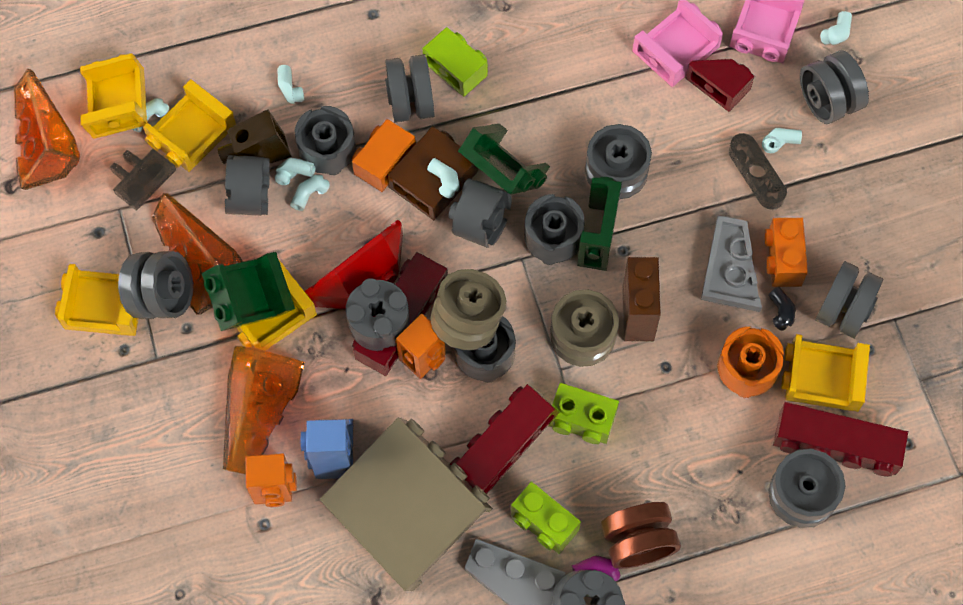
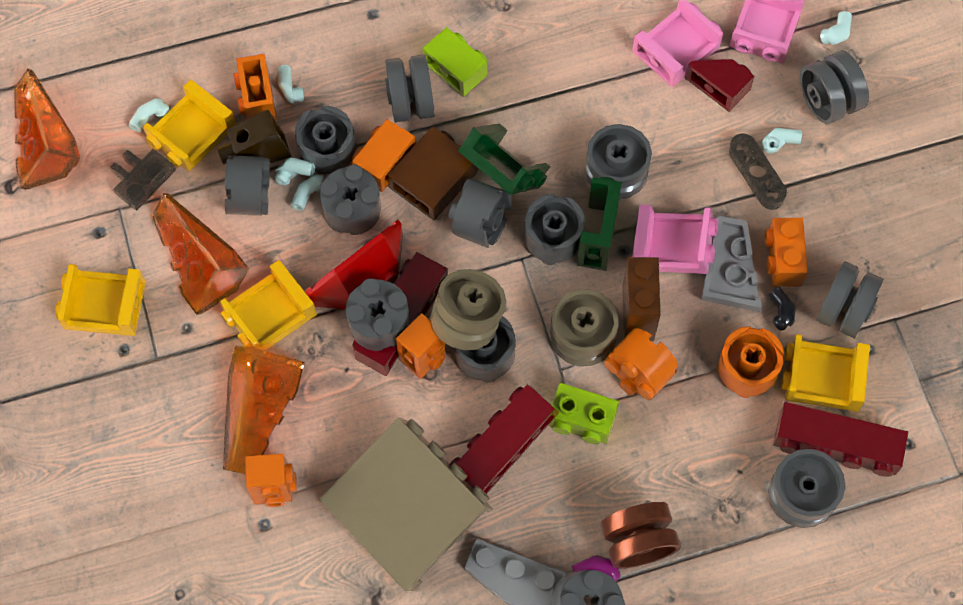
yellow panel [80,53,147,139] -> none
dark grey wheel [118,251,193,319] -> none
dark green panel [201,252,295,331] -> none
medium blue wedge [301,419,353,479] -> none
light aqua arm [427,158,460,198] -> none
lime brick [511,481,581,554] -> none
none -> orange brick [233,53,277,120]
none -> dark grey brick [320,165,381,235]
none -> orange brick [604,328,678,400]
none -> bright pink panel [632,204,718,274]

